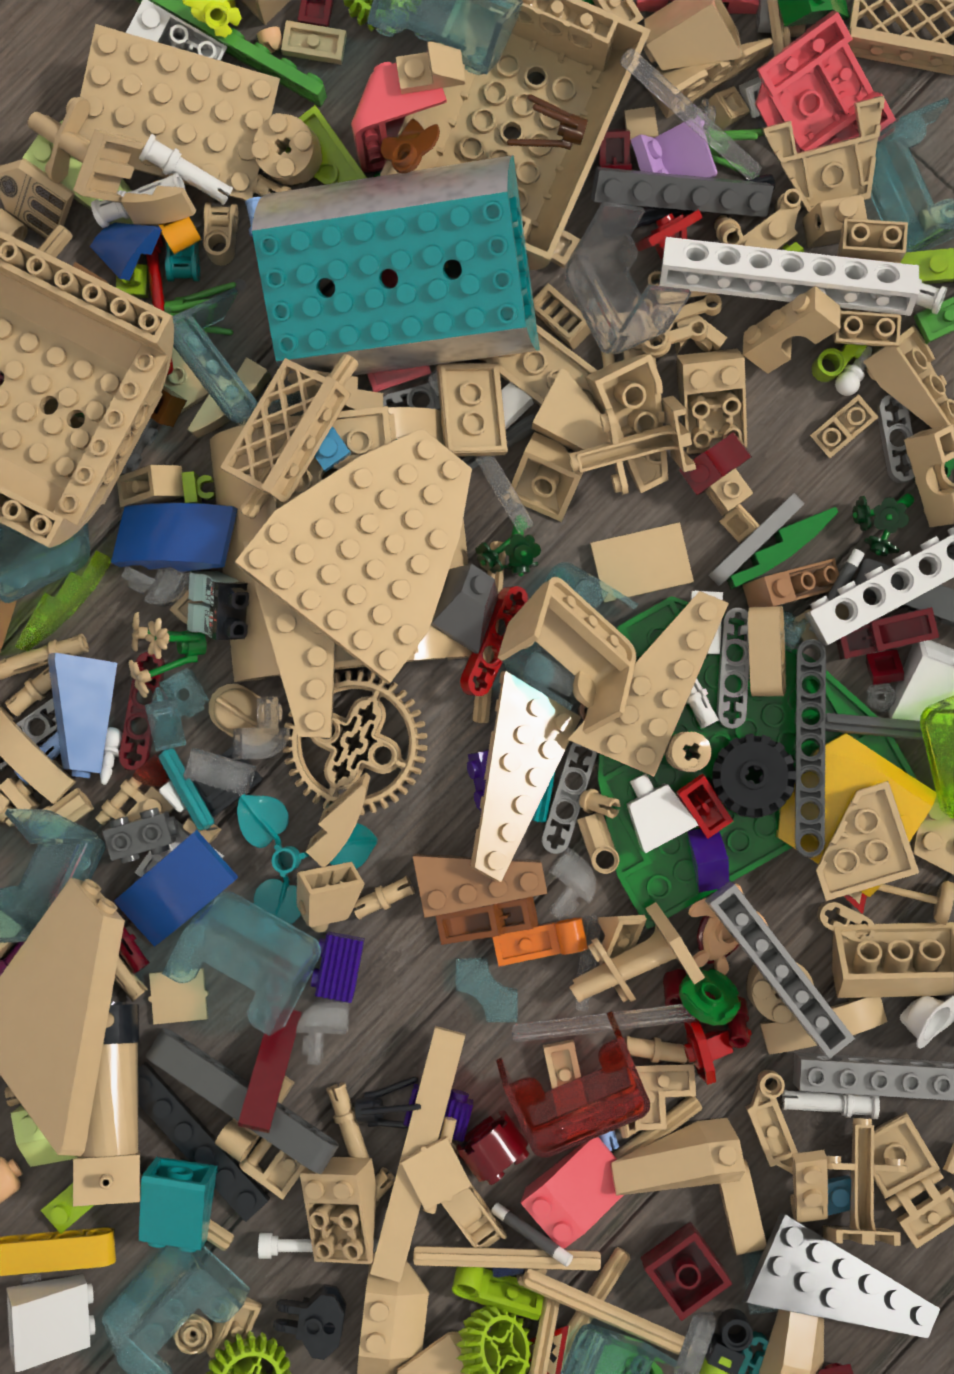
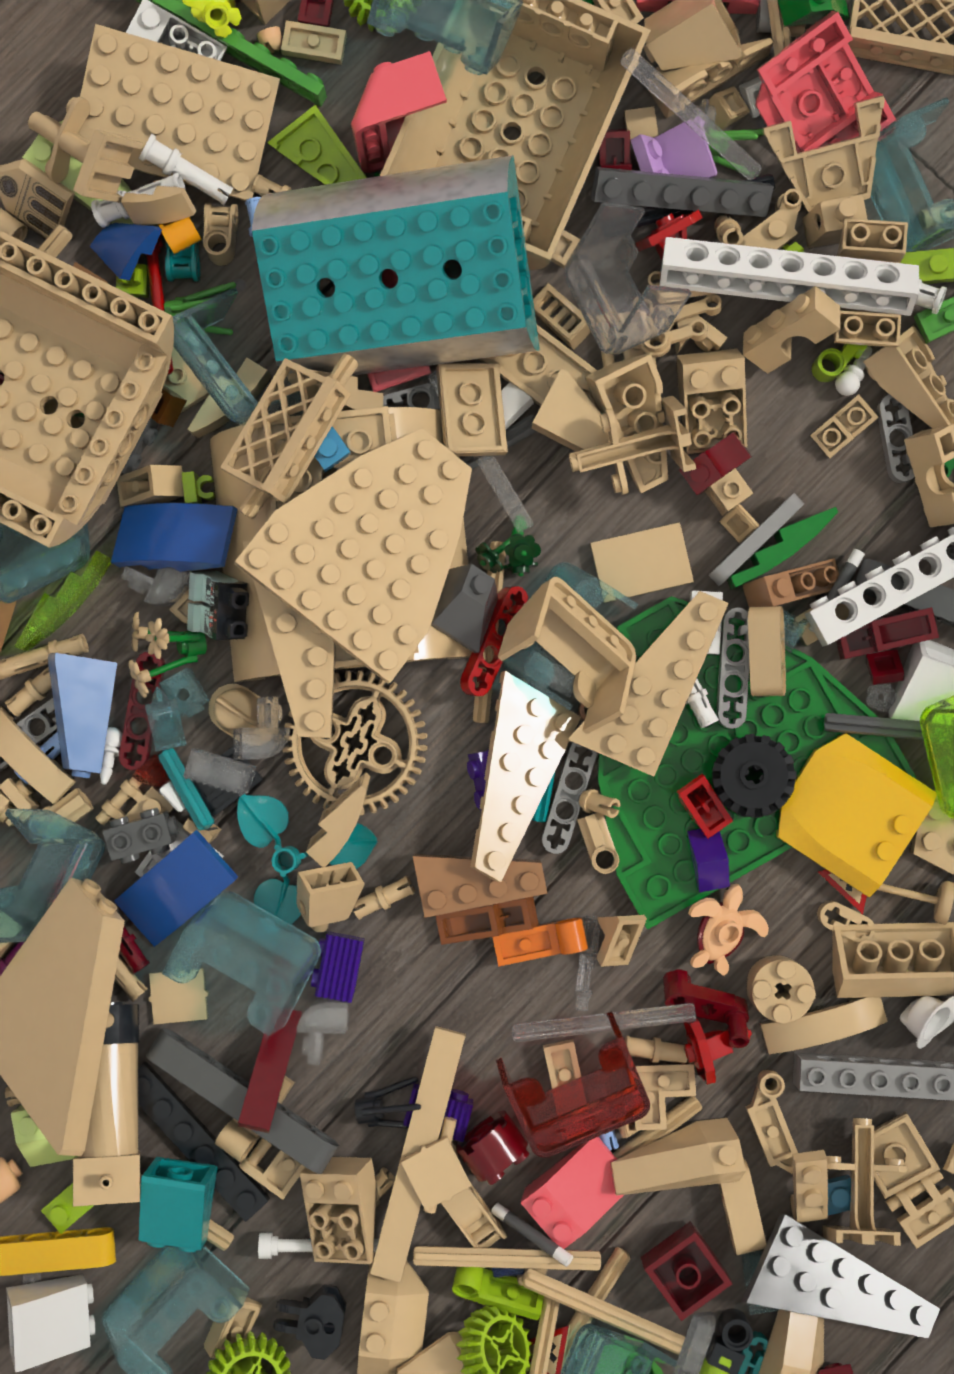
tan plate [173,1314,213,1354] -> none
tan brick [252,113,322,185] -> none
tan pin [326,1082,375,1171] -> none
dark orange plate [381,119,440,174] -> none
tan slope [396,42,466,94] -> none
clear light blue tile [456,958,518,1022] -> none
reddish brown plant [506,94,588,150] -> none
tan slope [506,432,583,522] -> none
clear brick [549,846,596,920] -> none
tan piece [569,902,705,1003] -> none
white torso [626,773,698,853] -> none
tan piece [664,732,711,772] -> none
green tile [679,967,741,1025] -> none
light grey brick [705,881,855,1059] -> none
white pin [782,1090,880,1119] -> none
dark grey beam [795,639,826,858] -> none
tan plate [816,781,919,901] -> none
dark green plant [852,493,914,556] -> none

